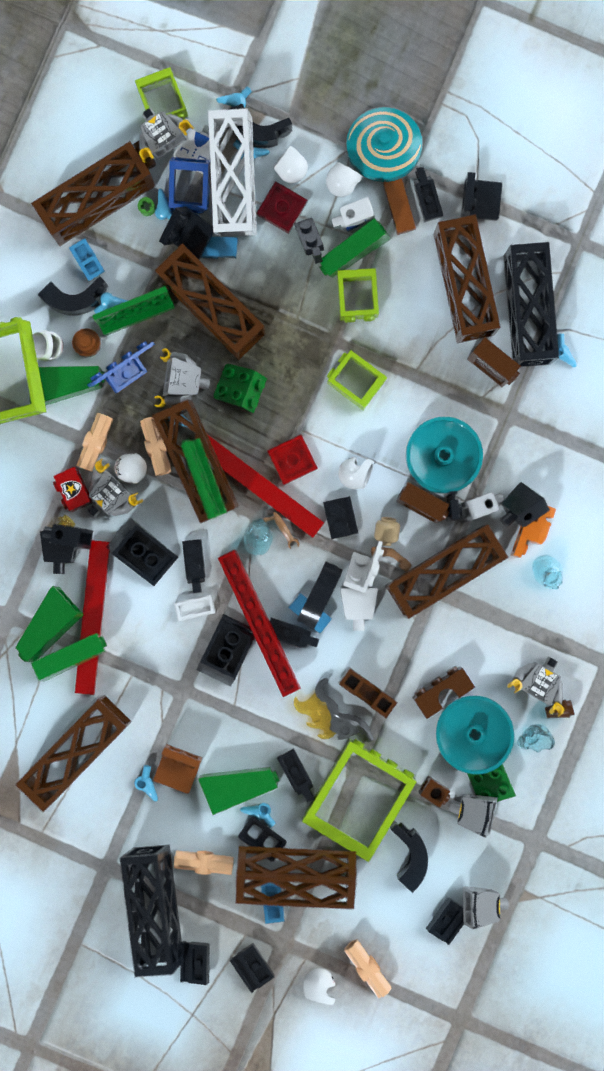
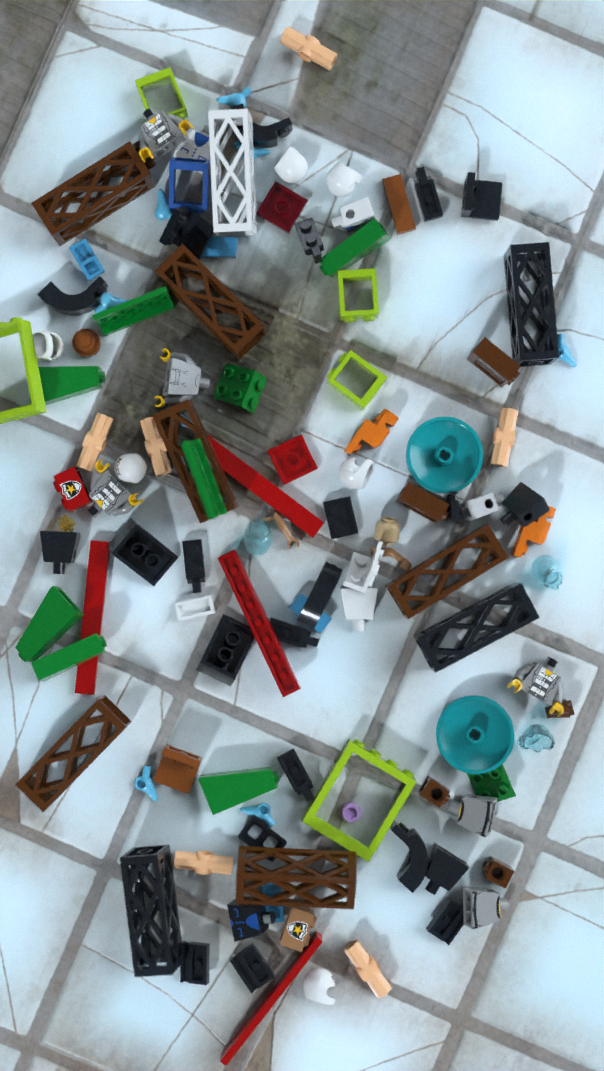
black torso [43,524,94,549] -> none
bracket [87,341,155,393] -> none
bright green bush [138,197,156,216] -> none
piece [294,678,374,742] -> none
reddish brown arch [338,667,397,718] -> none
teal dish [346,107,422,182] -> none
reddish brown arch [412,666,475,719] -> none
reddish brown piece [433,214,501,344] -> none
none -> red tile [220,931,323,1066]
none -> black torso [227,899,275,942]
none -> light nougat piece [280,26,337,70]
none -> medium nougat brick [280,906,317,952]
none -> lavender tile [341,802,361,823]
none -> orange plate [344,409,399,456]
none -> black piece [414,583,540,673]
none -> black torso [425,843,469,895]
none -> reddish brown brick [482,856,515,889]
none -> light nougat piece [490,408,518,467]

